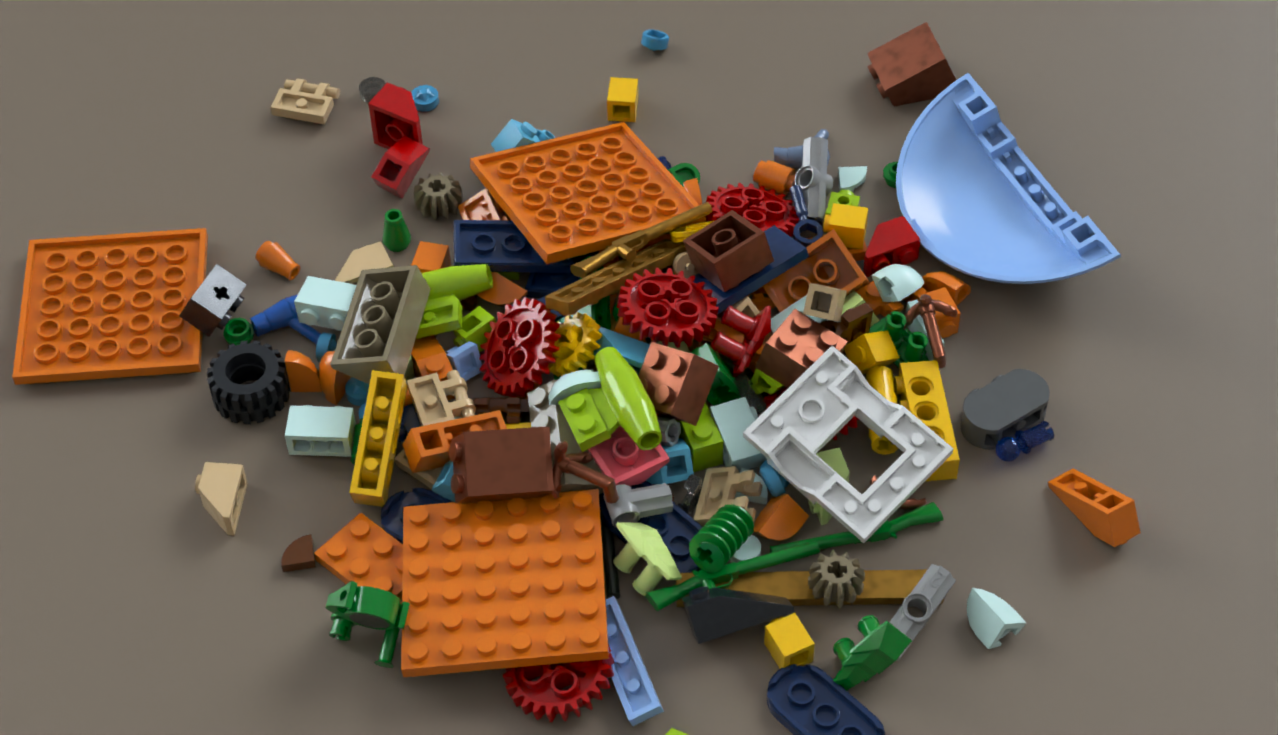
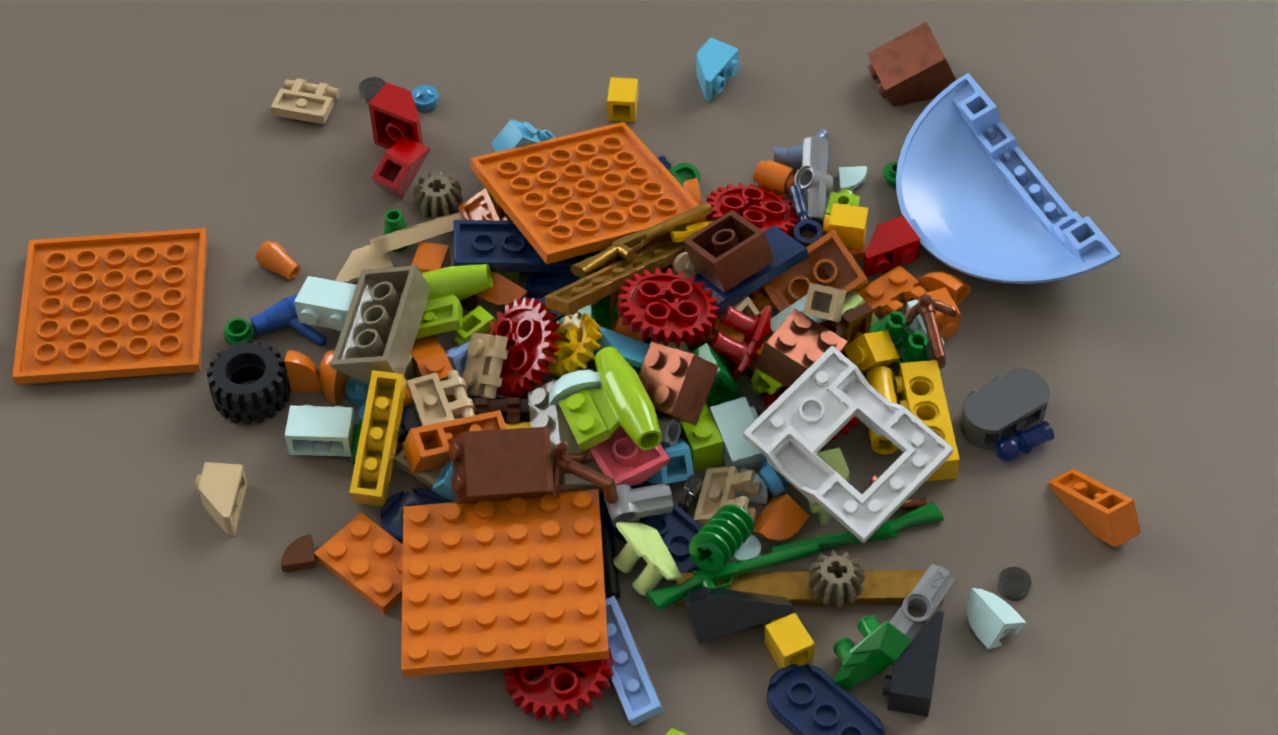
brick [179,264,247,337] -> none
dark azure tile [316,332,337,363] -> none
green piece [325,581,410,668] -> none
dark azure tile [641,30,669,51] -> none
light aqua brick [871,264,924,302] -> none
none -> tan beam [369,212,463,255]
none -> tan plate [461,332,508,399]
none -> medium azure slope [696,37,740,102]
none -> black slope [882,611,944,717]
none -> clear smoke tile [997,567,1032,601]

